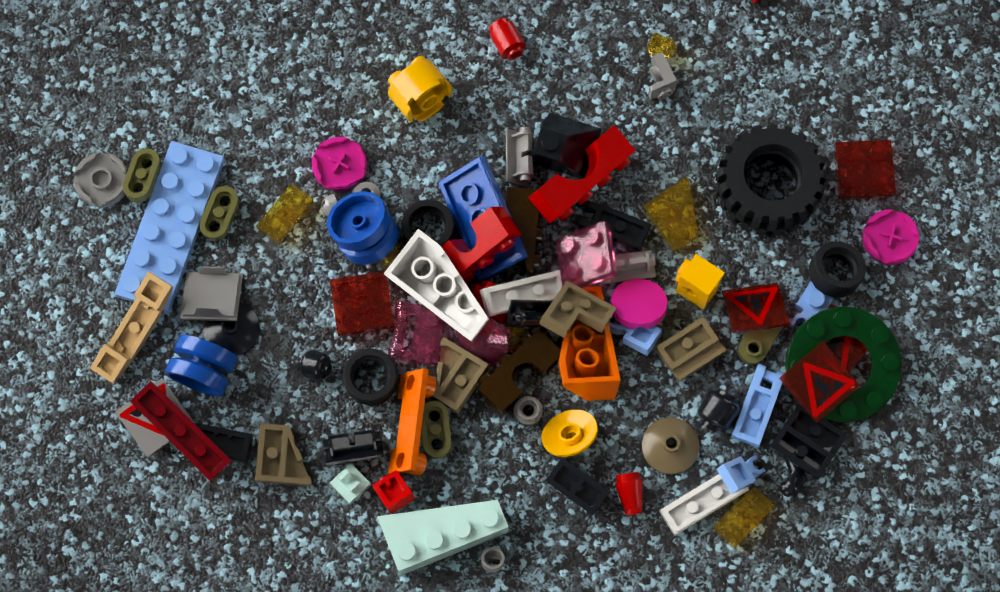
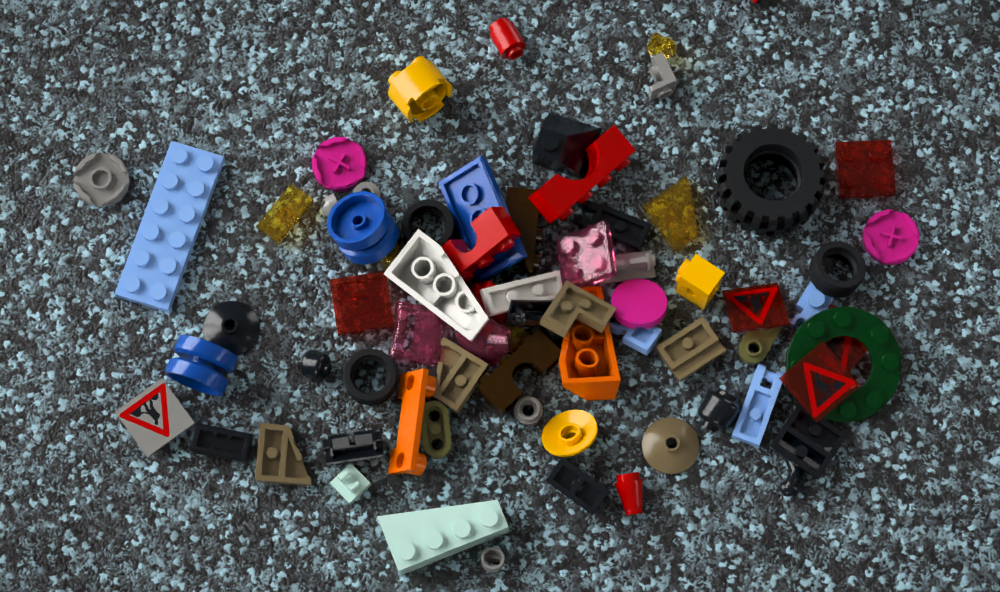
tan slope [90,271,173,384] -> none
olive plate [123,148,162,203] -> none
dark red plate [130,381,233,483] -> none
light grey piece [180,266,243,322] -> none
olive plate [200,186,239,241] -> none
red bracket [372,470,416,514] -> none
light grey hinge [506,127,534,187] -> none
white tile [659,474,749,536] -> none
clear yellow plate [713,486,775,548] -> none
light blue plate [717,455,766,494] -> none

